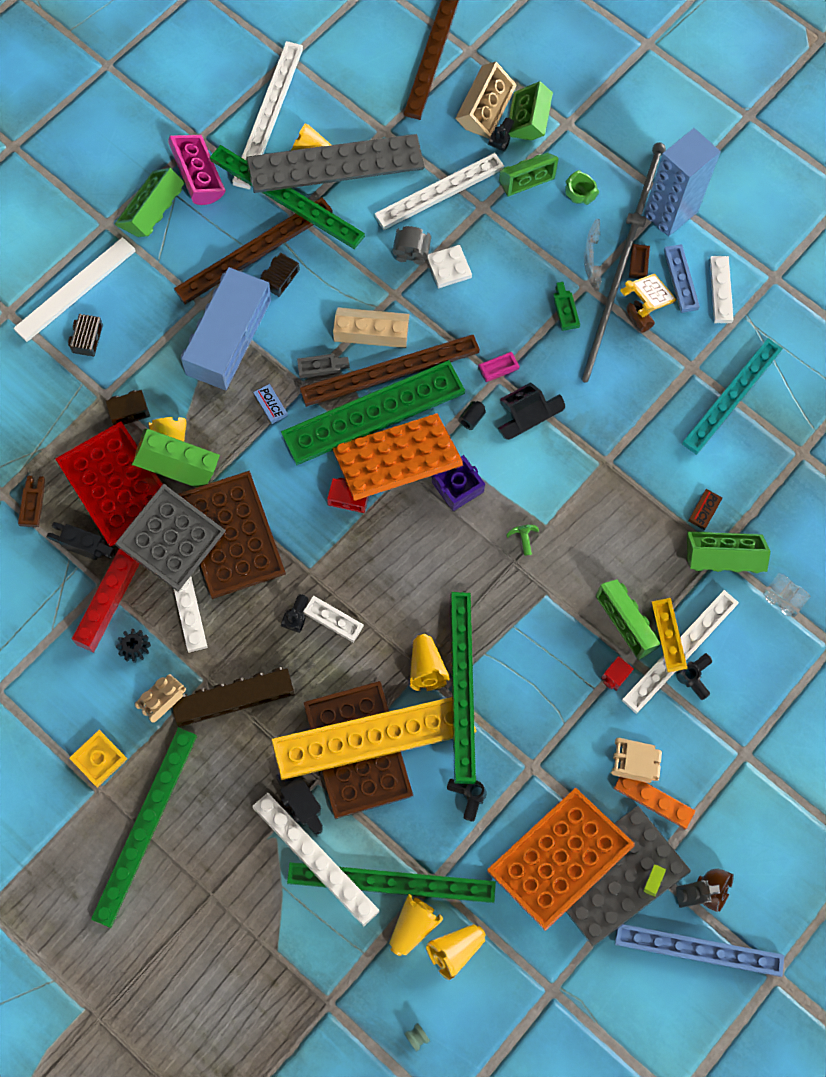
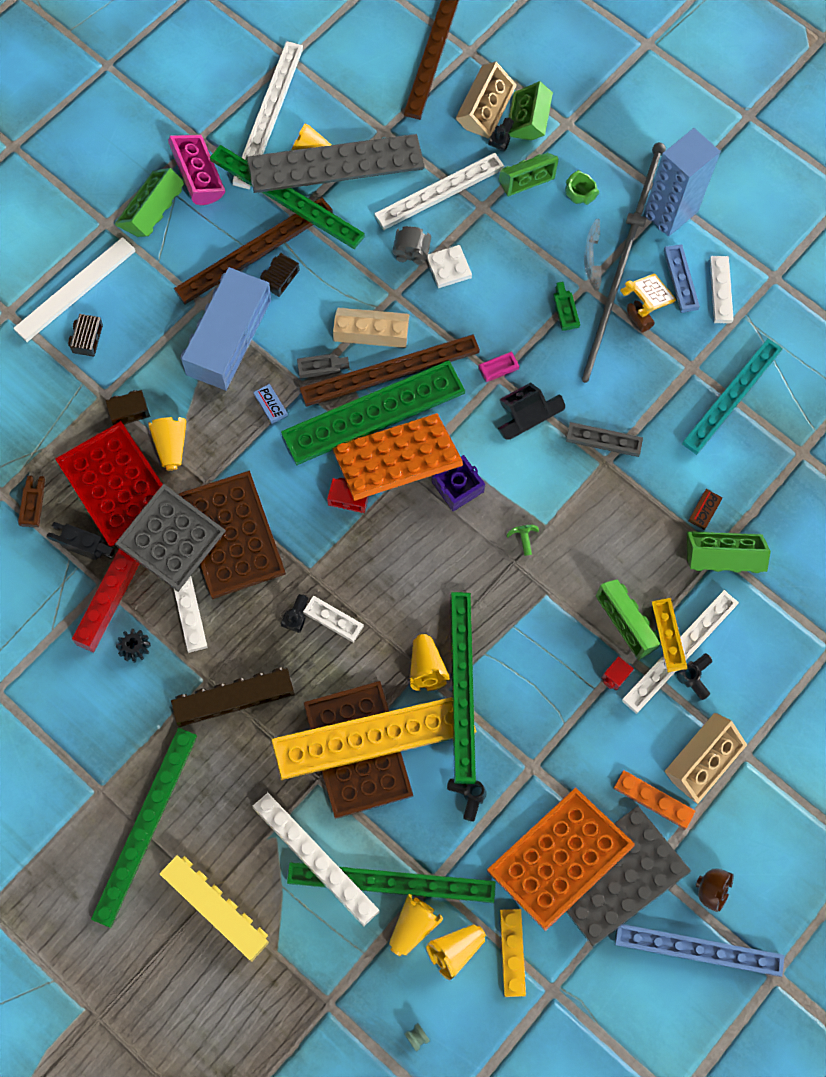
yellow plate [69,730,127,788] -> none
bright green slope [132,428,220,488] -> none
tan plate [135,674,186,722] -> none
black hinge [276,773,323,835] -> none
black brick [458,401,486,430] -> none
tan plate [611,738,662,783] -> none
reddish brown tile [629,244,650,279] -> none
lime piece [644,864,666,897] -> none
dark grey hinge [676,881,720,908] -> none
clear brick [763,573,811,617] -> none
none -> light yellow brick [160,855,269,962]
none -> yellow plate [500,909,526,997]
none -> dark grey plate [566,422,643,457]
none -> tan slope [665,713,747,804]

